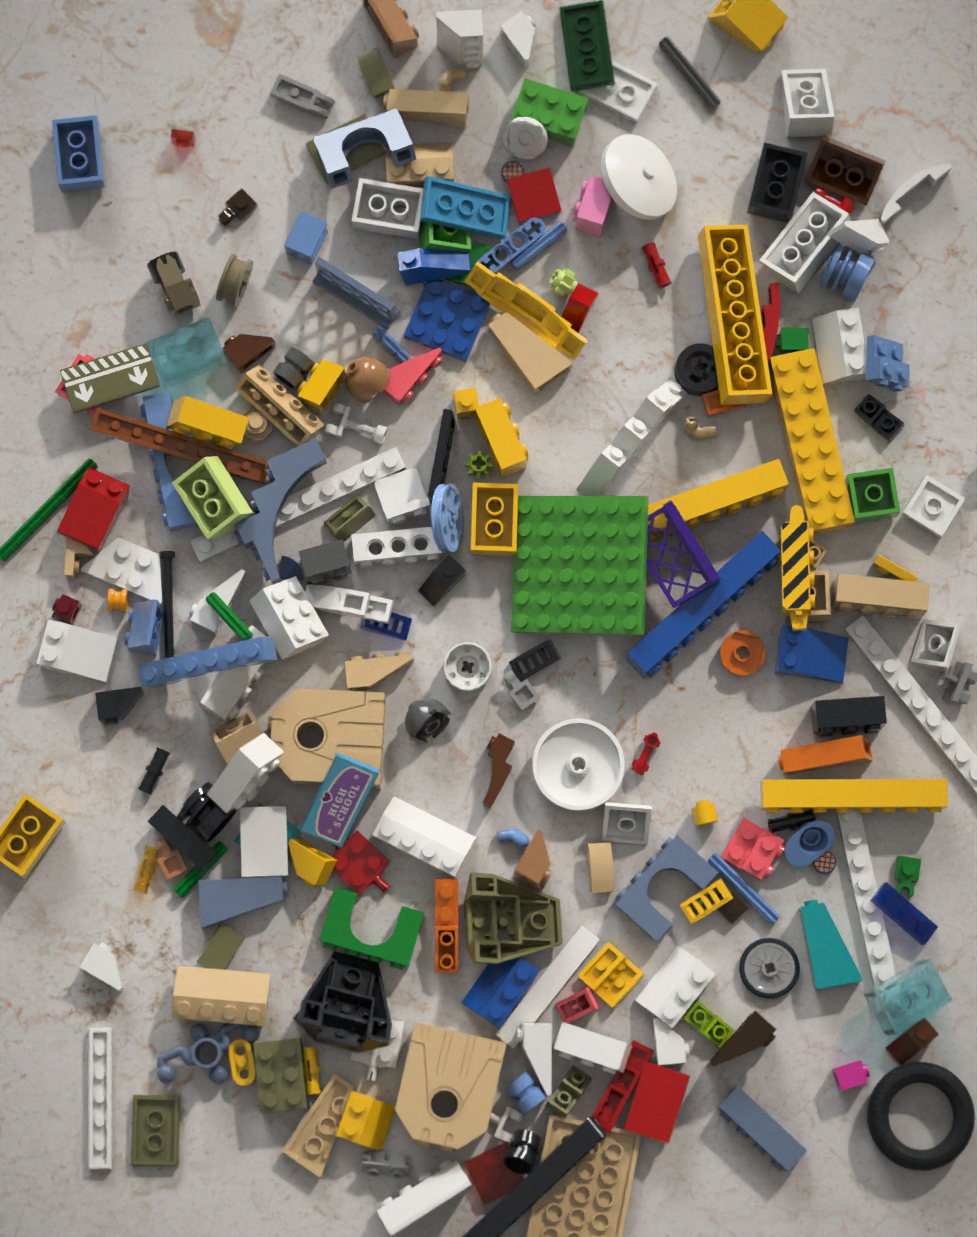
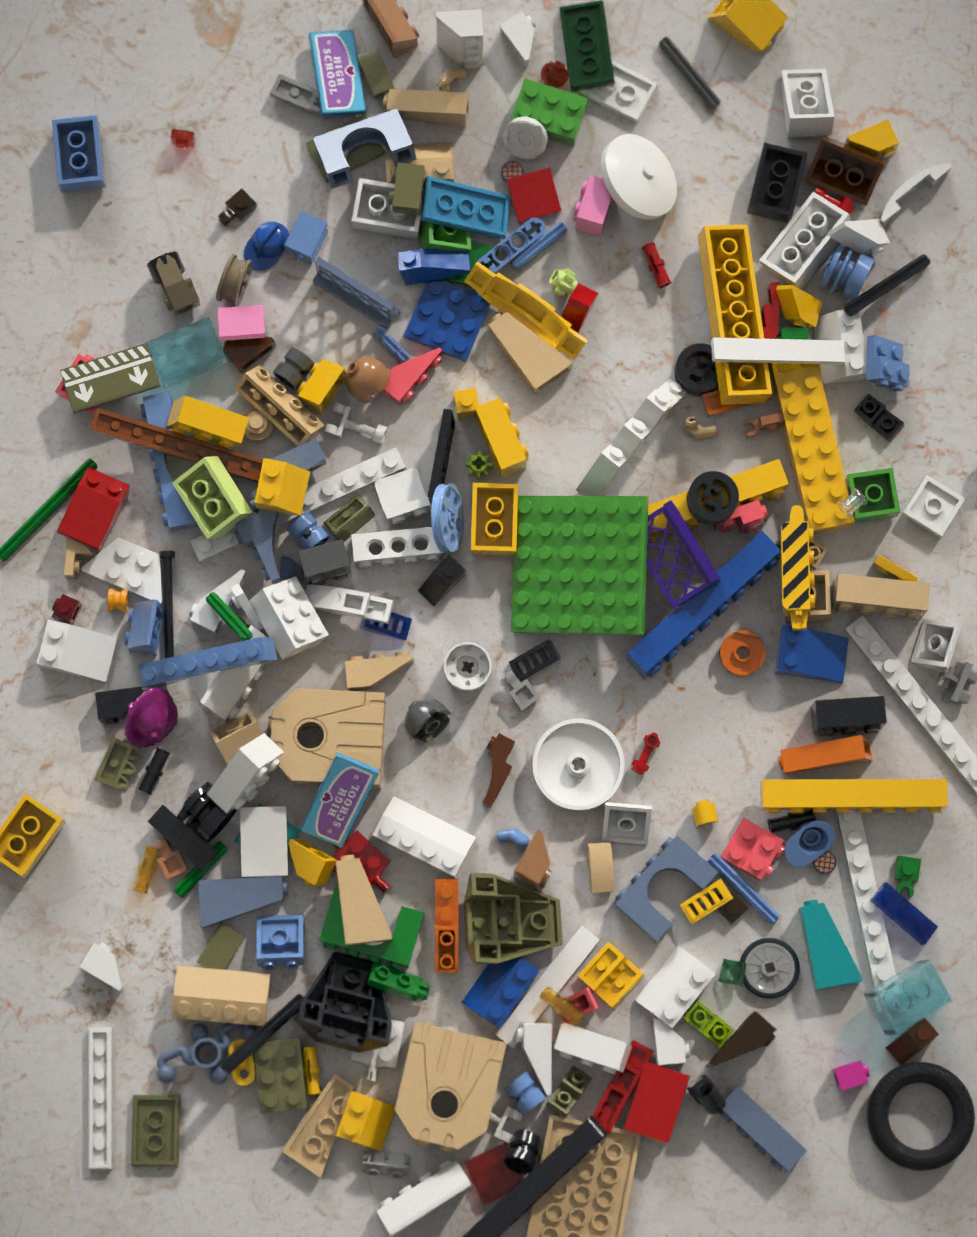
none -> olive plate [95,737,143,789]
none -> magenta piece [124,687,178,748]
none -> bright pink slope [218,305,266,341]
none -> black axle [221,994,304,1074]
none -> white plate [231,583,264,630]
none -> blue piece [244,222,289,271]
none -> yellow slope [254,458,310,516]
none -> medium blue plate [256,915,304,970]
none -> medium blue wheel [287,512,329,550]
none -> tile [308,30,366,117]
none -> tan slope [336,855,393,946]
none -> green hinge [367,962,430,1001]
none -> olive brick [388,163,425,215]
none -> clear yellow pin [540,986,585,1026]
none -> clear red gear [541,60,568,88]
none -> black wheel [687,471,739,525]
none -> black piece [687,1074,726,1114]
none -> white tile [711,338,846,365]
none -> coral plate [713,500,768,534]
none -> clear green tile [719,959,747,986]
none -> nougat plate [743,412,784,438]
none -> yellow slope [776,285,823,328]
none -> clear bush [837,488,868,518]
none -> black axle [843,254,930,316]
none -> yellow slope [845,119,899,157]

